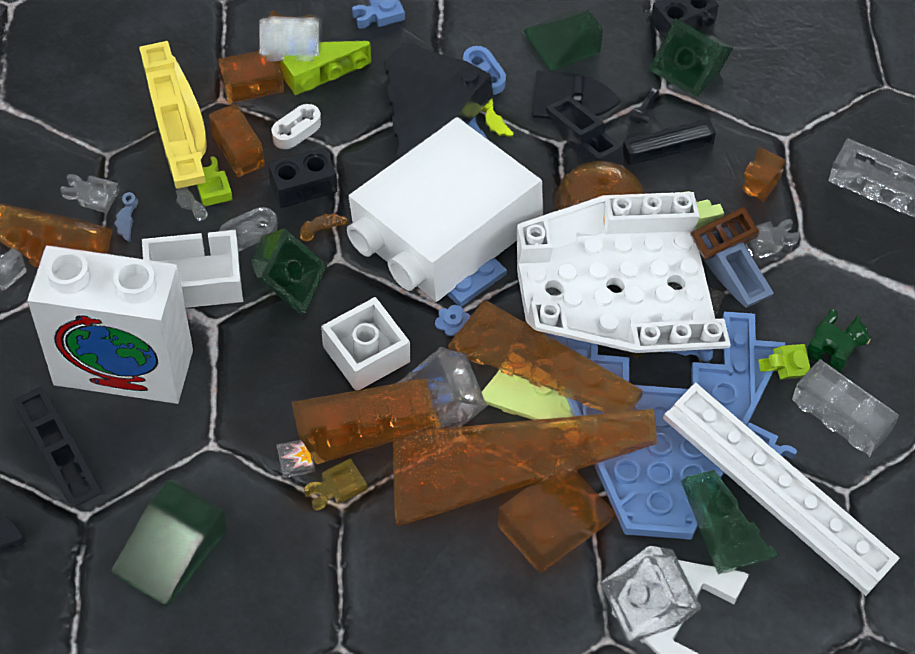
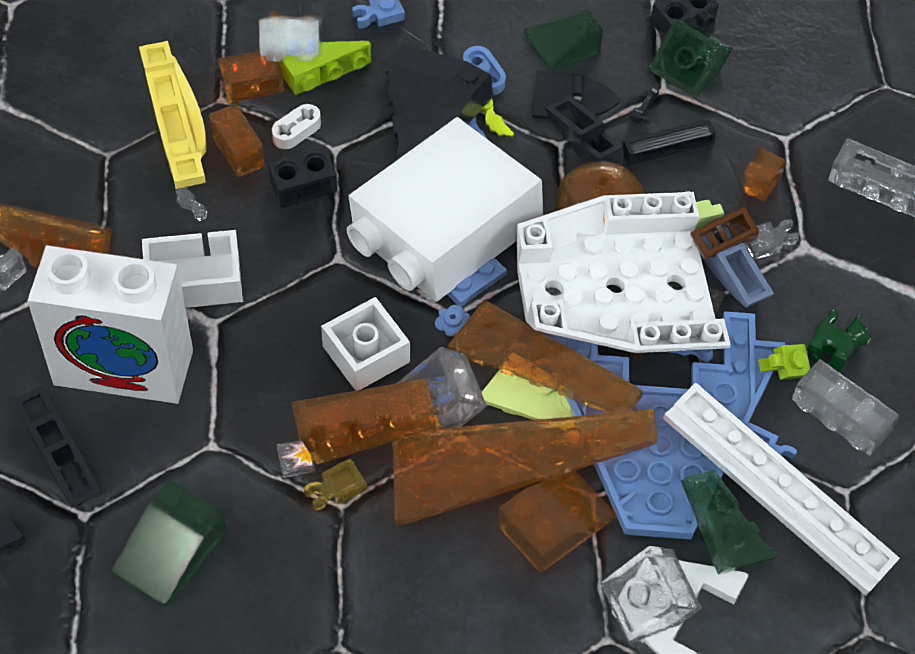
clear plate [61,174,119,213] -> none
sand blue piece [114,192,138,243] -> none
lime plate [196,156,233,207] -> none
clear plate [219,207,278,251] -> none
clear green slope [250,228,327,315] -> none
clear orange piece [300,213,348,241] -> none

